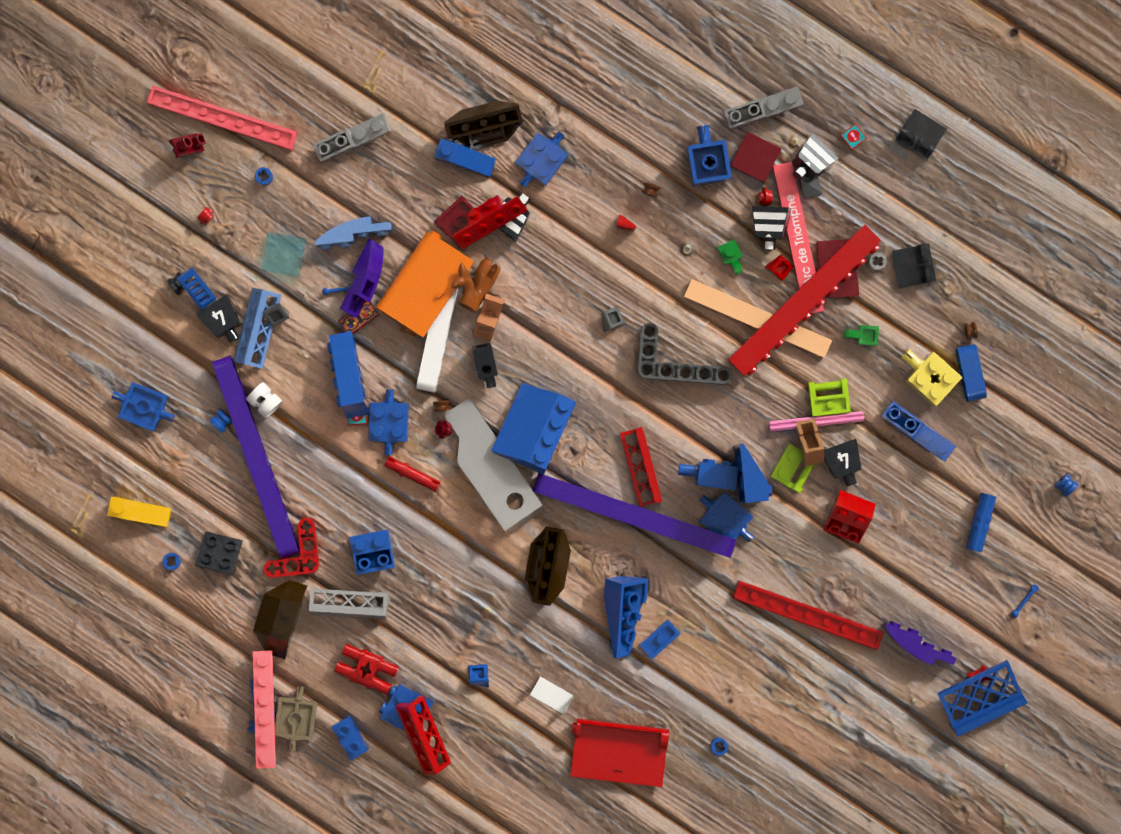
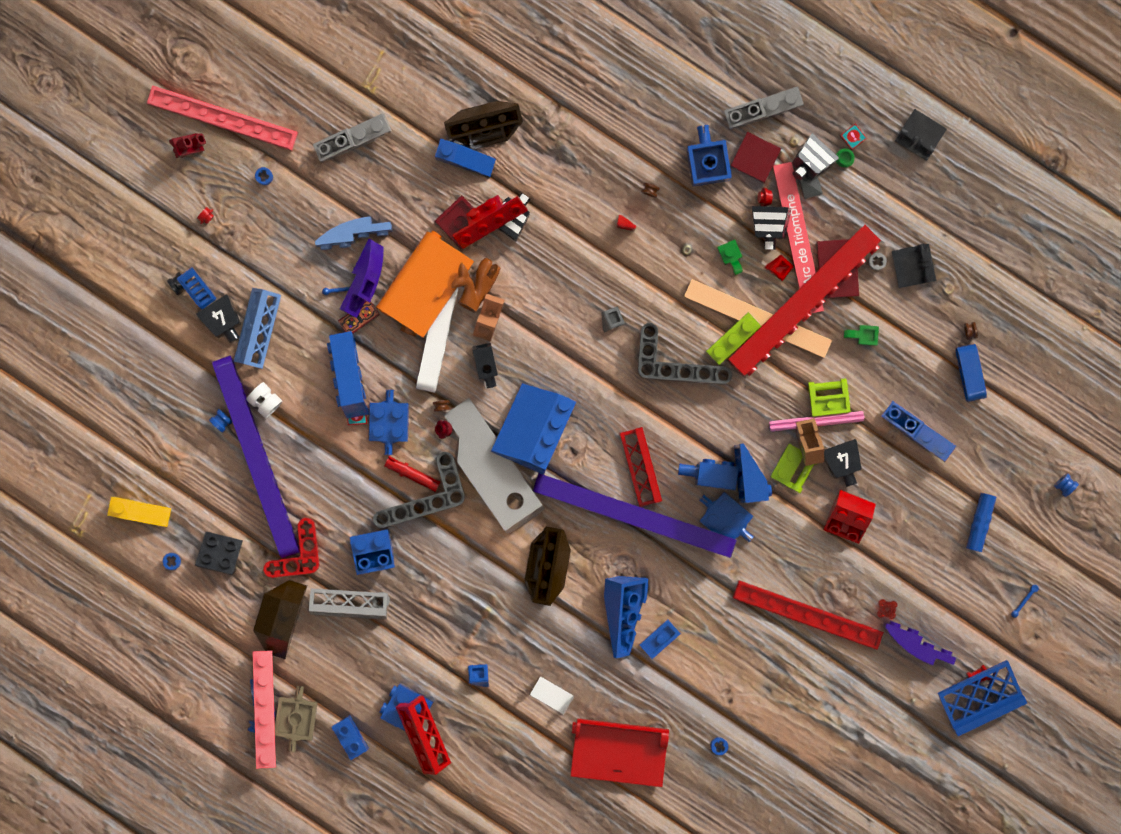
blue plate [111,382,175,432] -> none
clear light blue tile [261,232,306,277] -> none
dark grey slope [263,303,289,327] -> none
red pin [334,644,399,695] -> none
blue plate [515,131,569,188] -> none
light yellow brick [901,349,962,407] -> none
none -> dark grey beam [373,452,465,528]
none -> lime plate [706,312,761,365]
none -> green plate [836,148,855,168]
none -> clear red plate [877,599,898,620]

